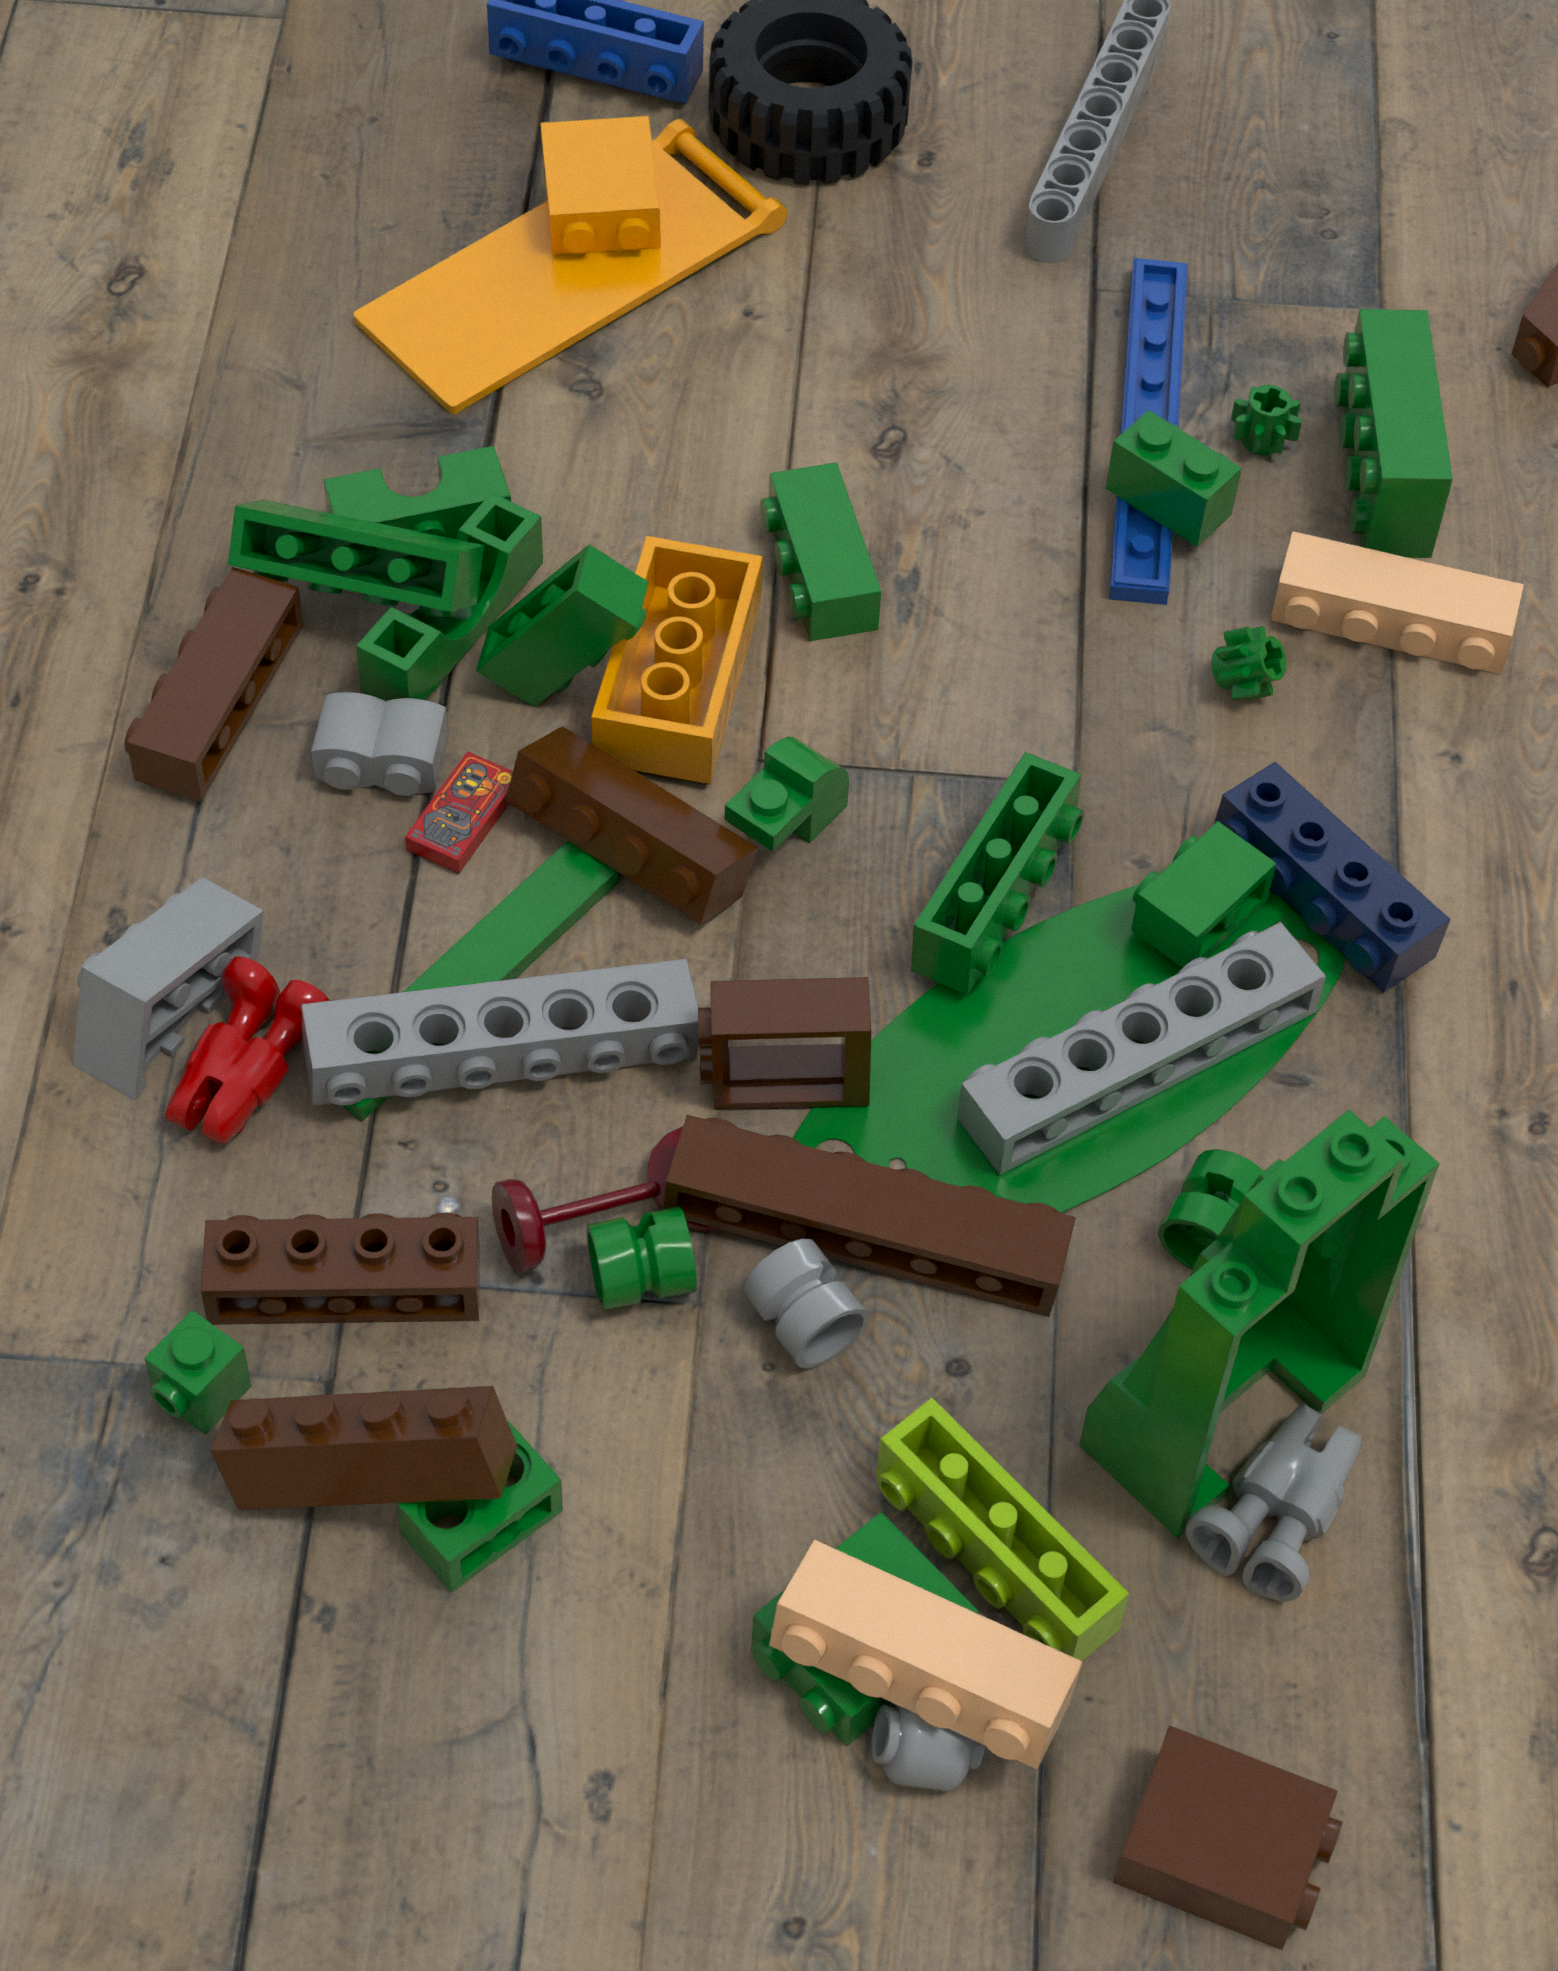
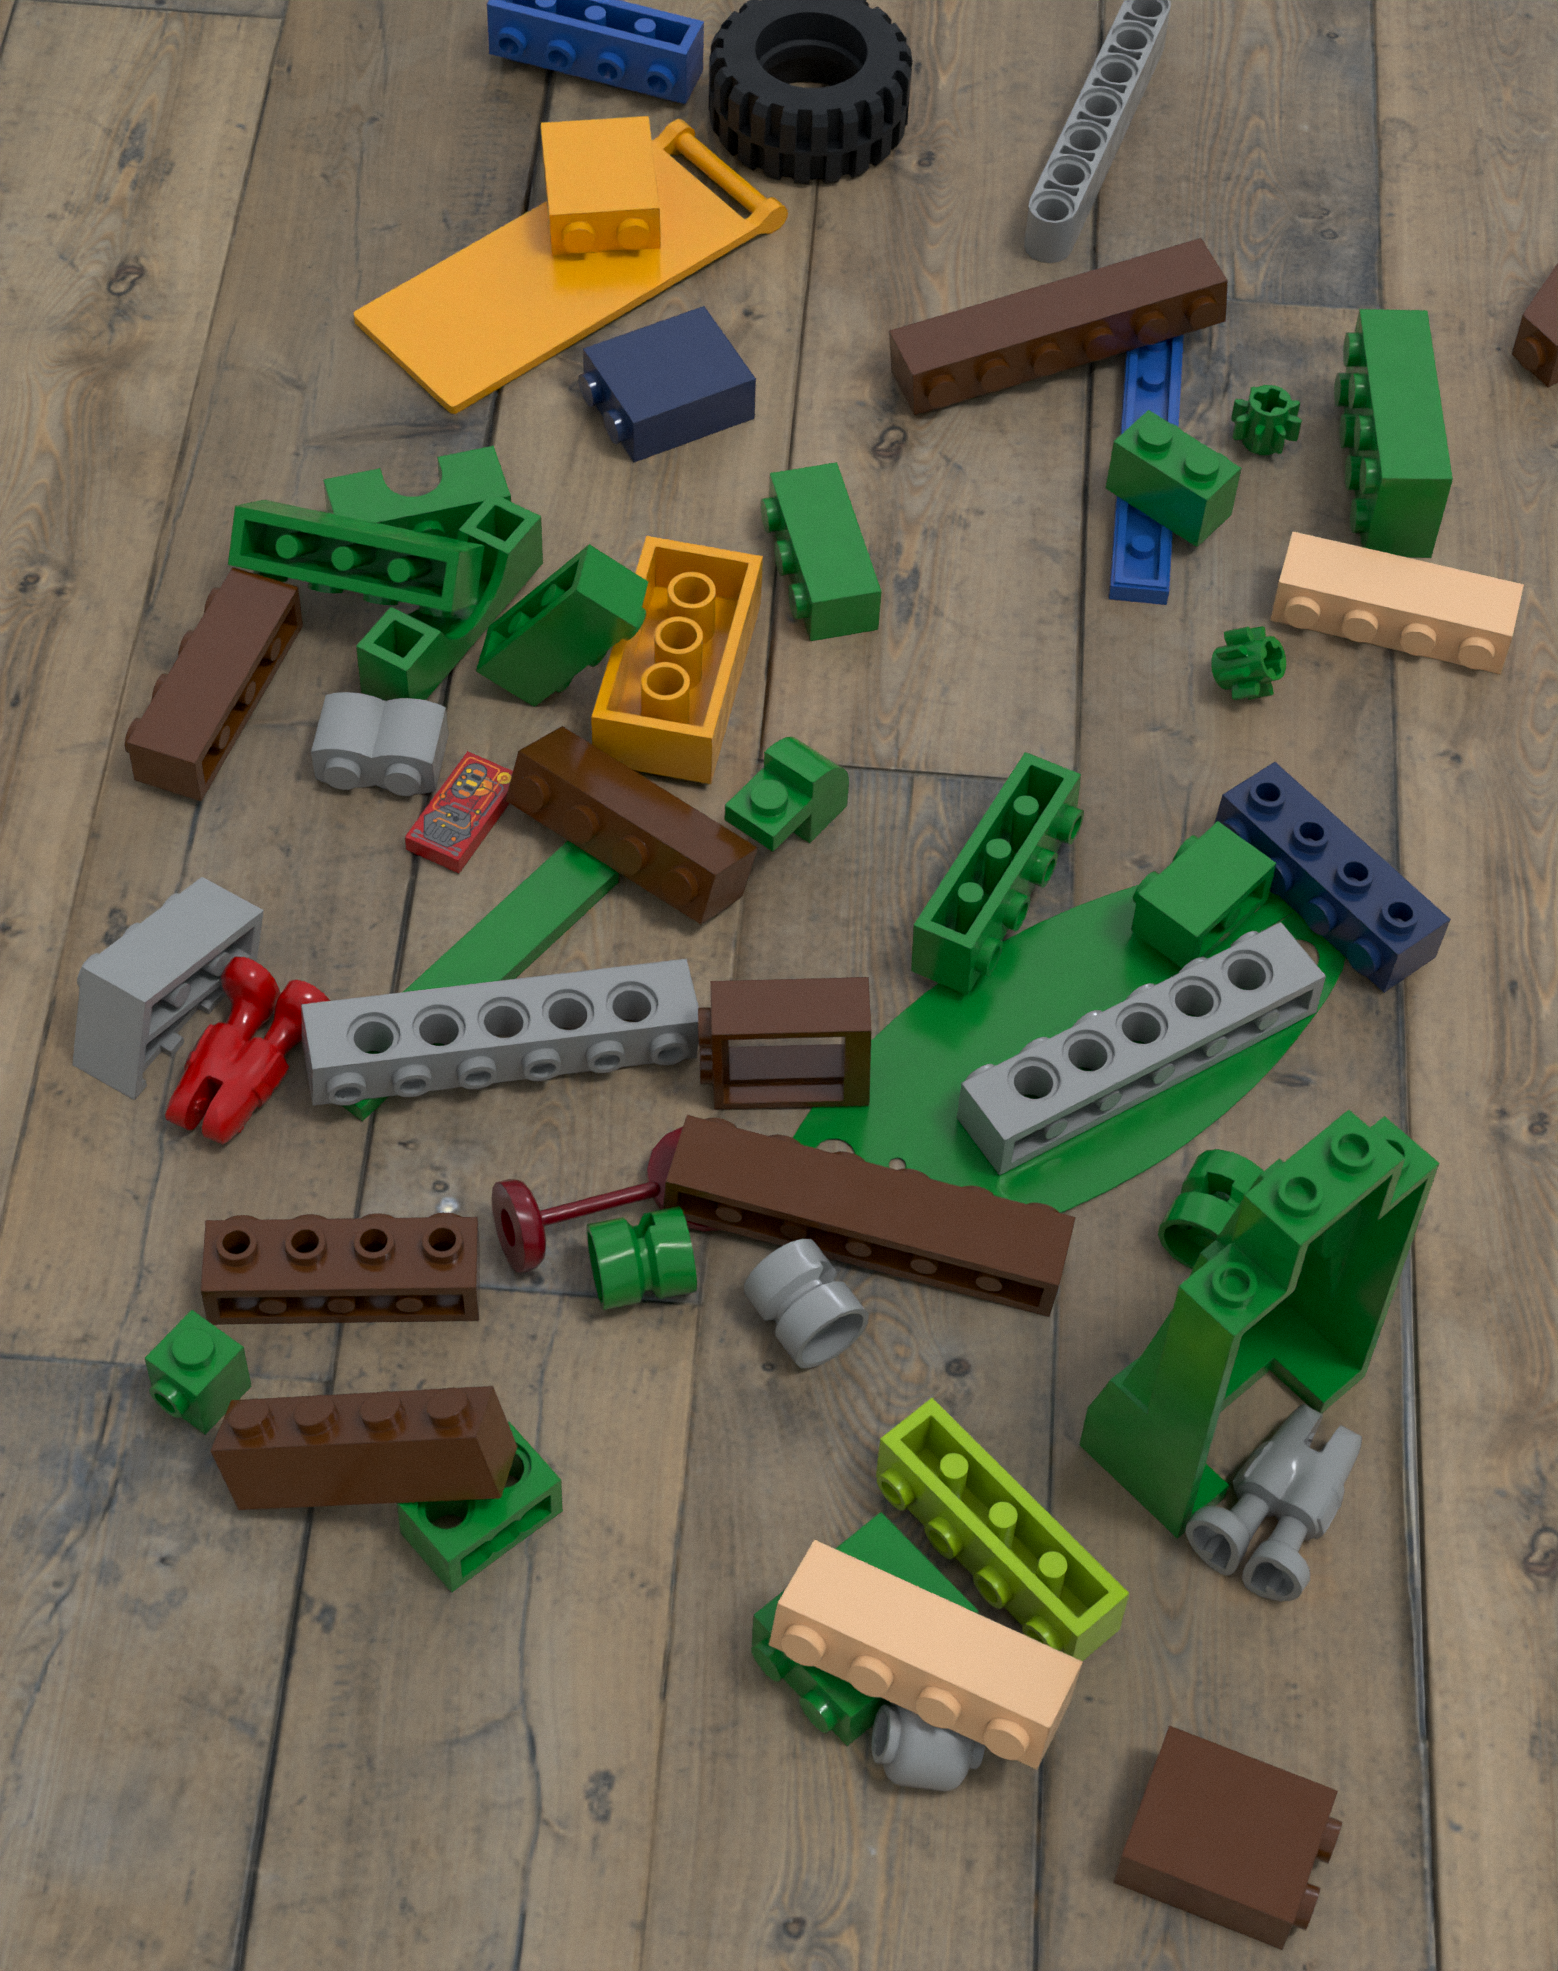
none -> dark blue brick [578,306,756,463]
none -> reddish brown brick [889,238,1228,415]

